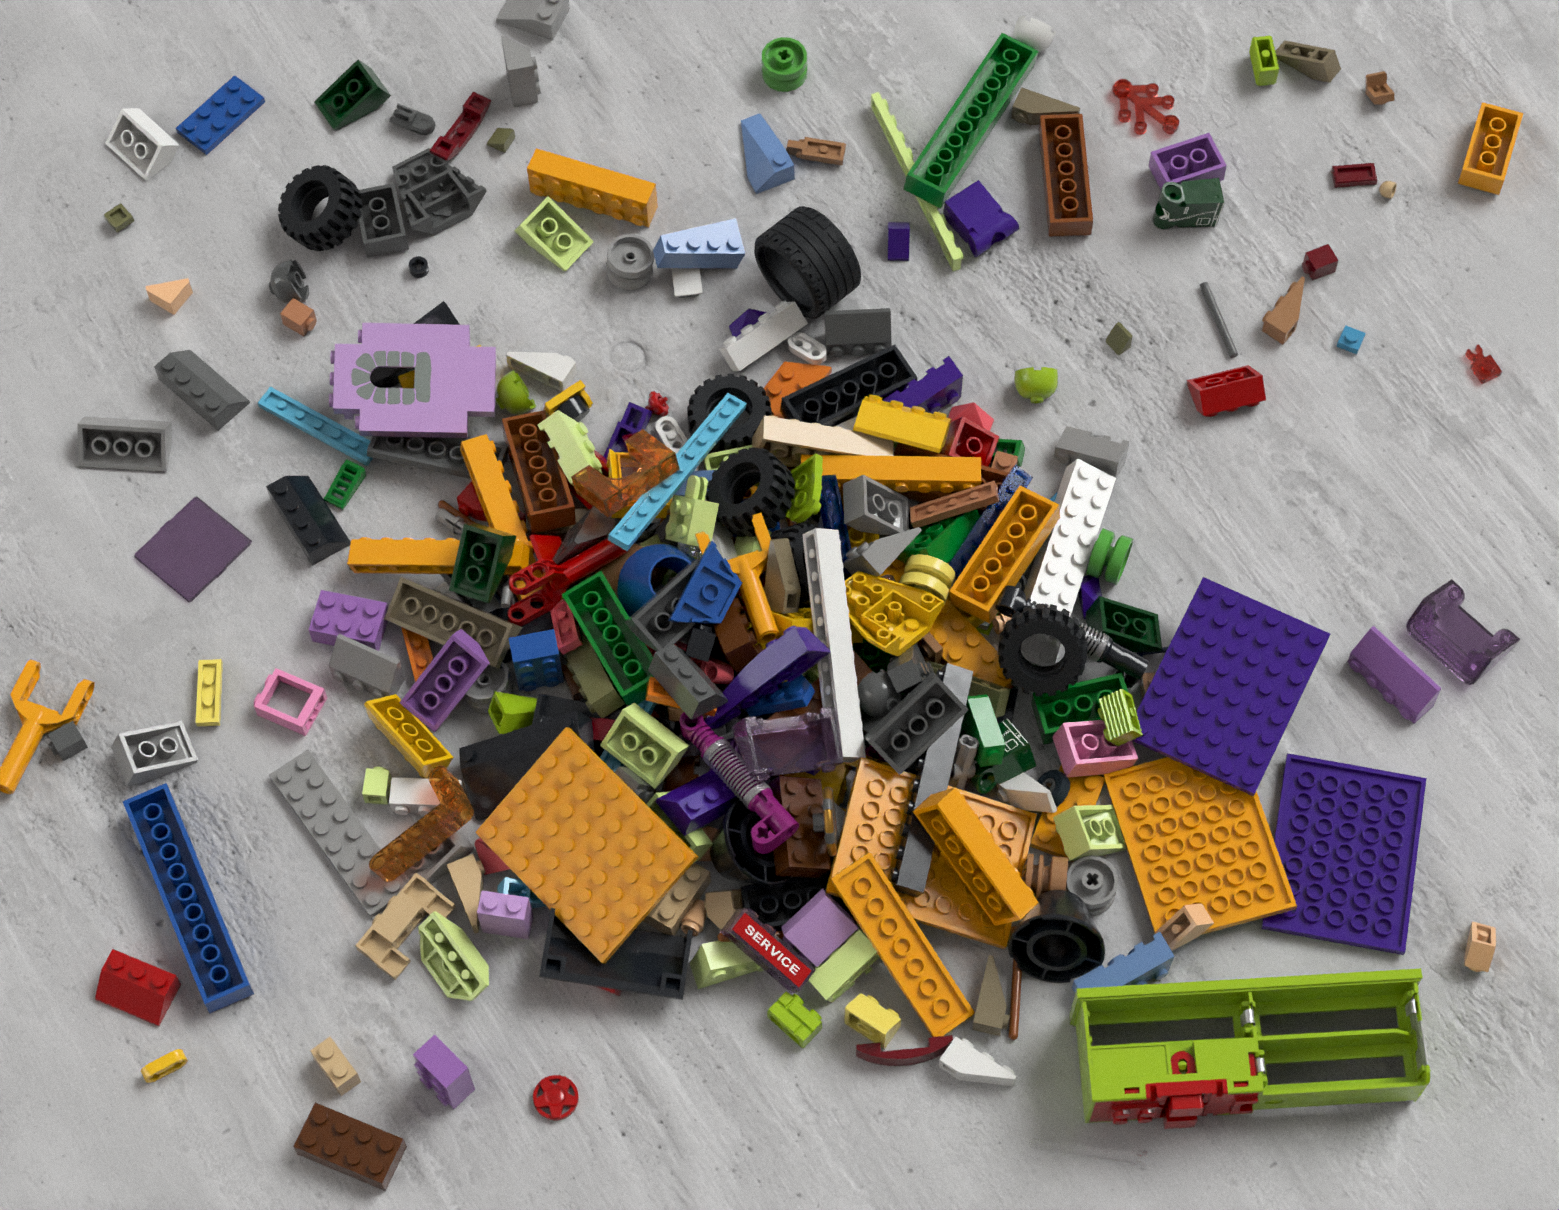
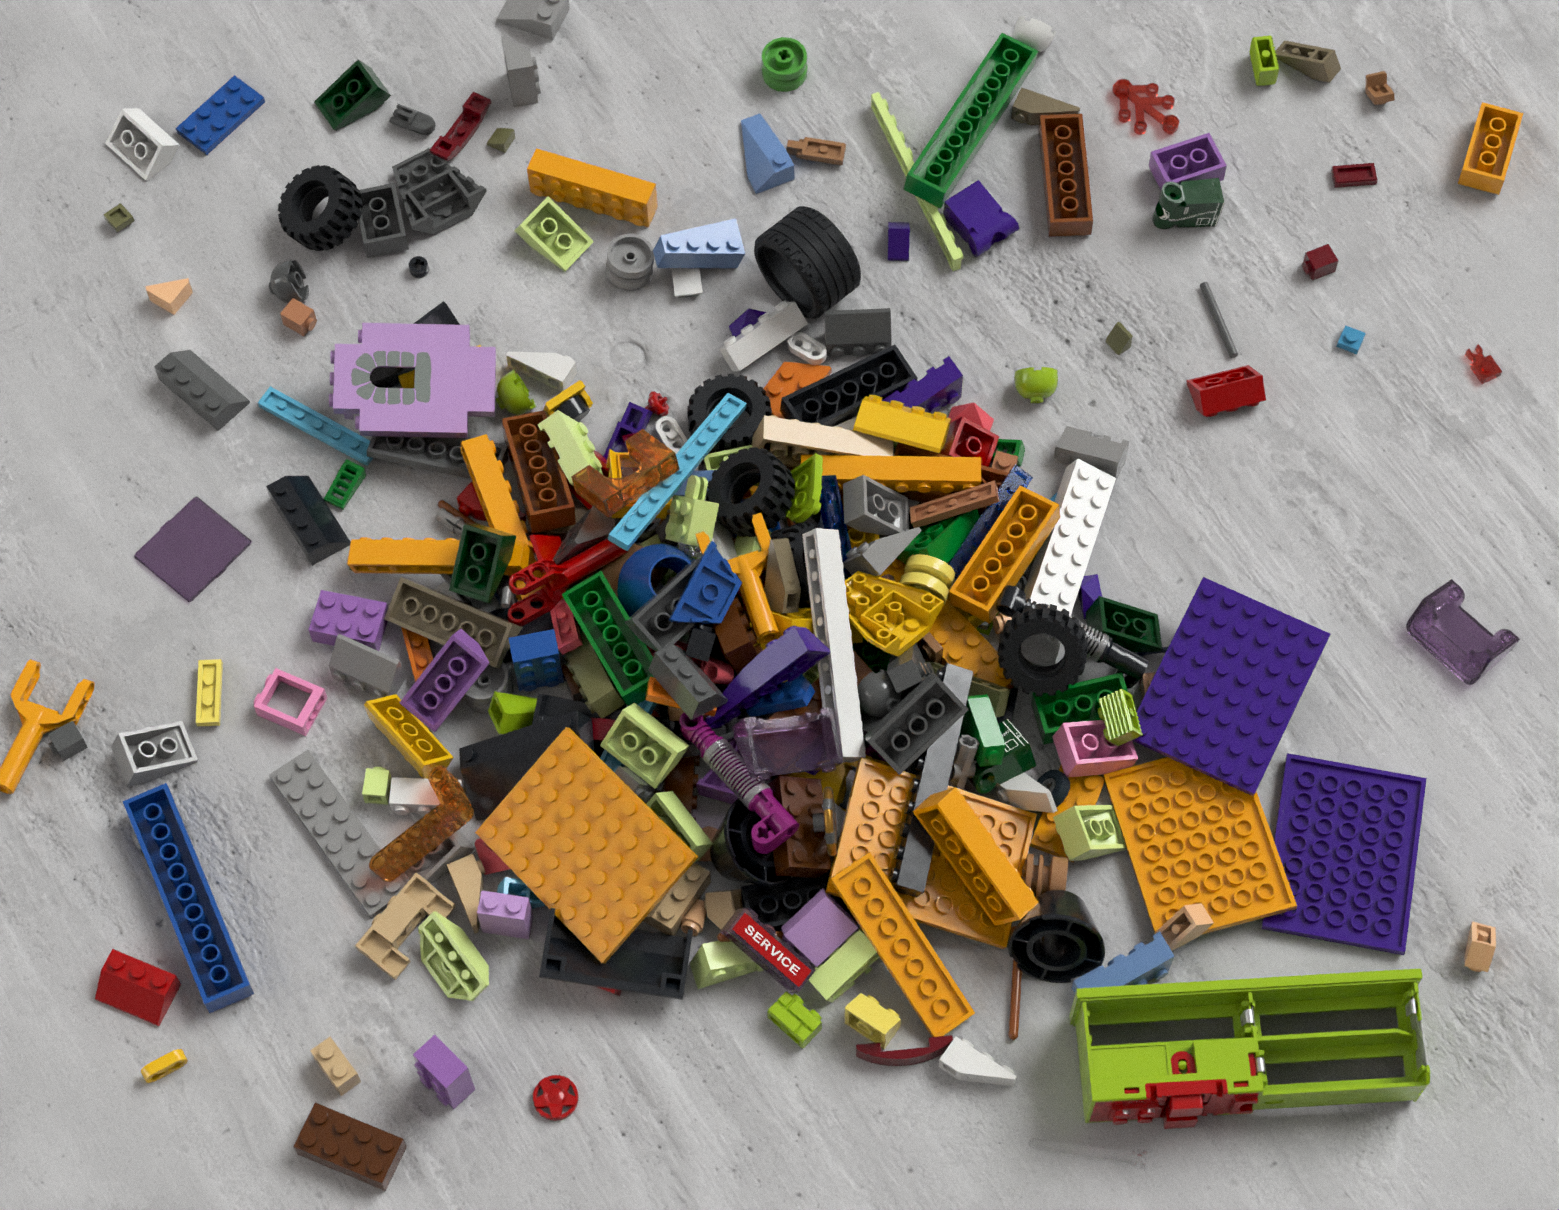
light grey slope [77,417,172,472] -> none
dark purple slope [655,769,760,836] -> none
dark tan slope [972,955,1010,1036] -> none
light grey wheel [1066,856,1118,916] -> none
bright green wheel [1086,528,1133,585] -> none
medium nougat slope [1262,276,1305,345] -> none
medium lavender slope [1347,626,1441,724] -> none
tan hinge [1379,181,1397,199] -> none

